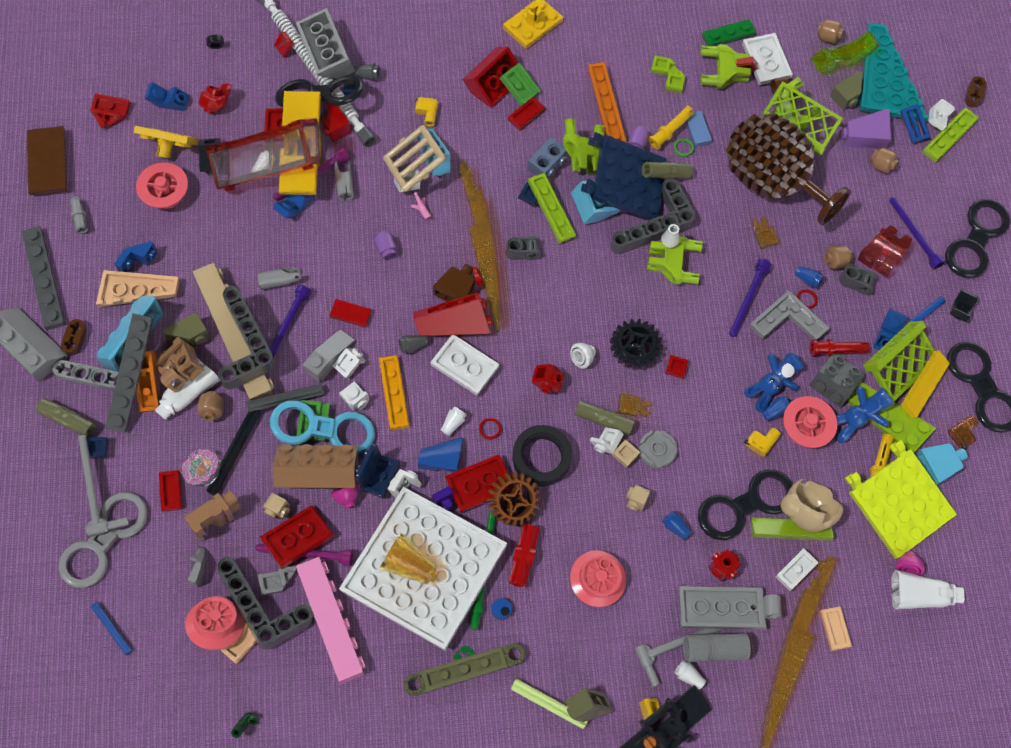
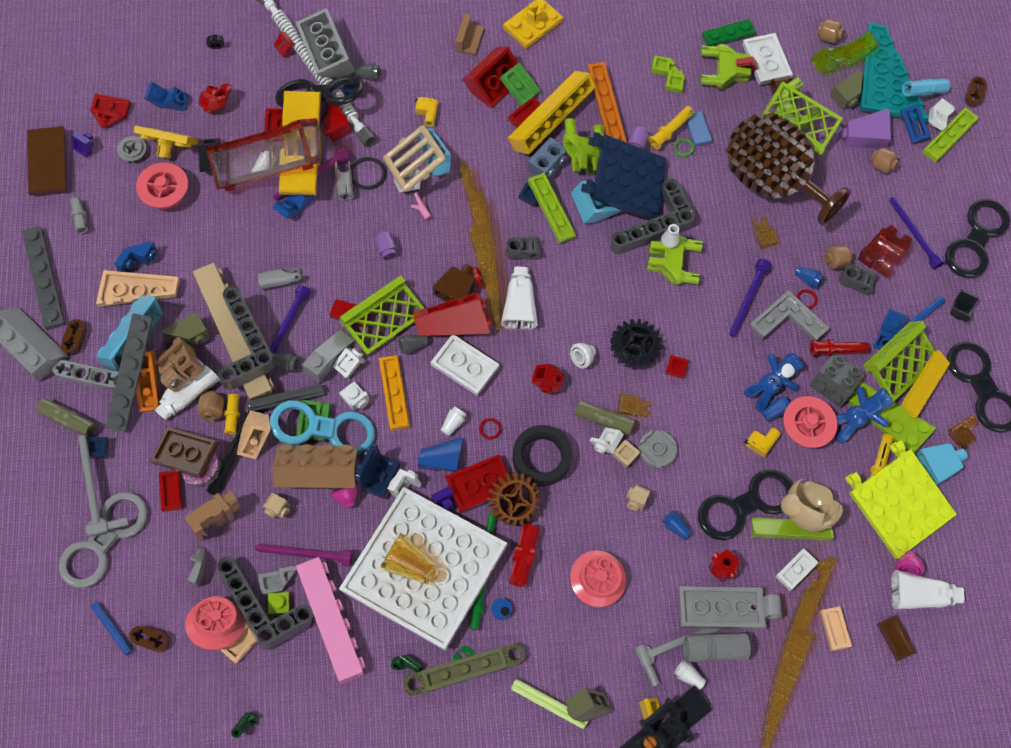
red tile [260,505,334,570] -> none
olive axle [642,162,693,179] -> none
none -> dark purple tile [72,132,93,157]
none -> light grey gear [117,136,147,163]
none -> reddish brown beam [129,626,170,653]
none -> reddish brown tile [150,426,219,478]
none -> yellow pin [224,394,240,435]
none -> light nougat slope [237,410,271,459]
none -> lime plate [268,592,290,615]
none -> dark grey cone [272,353,300,373]
none -> lime fence [339,275,424,356]
none -> black piece [351,157,386,190]
none -> dark green arm [391,654,423,673]
none -> medium nougat panel [455,14,484,56]
none -> white piece [501,267,538,330]
none -> yellow brick [508,71,596,155]
none -> reddish brown tile [877,615,916,662]
none -> medium azure axle [902,78,950,96]

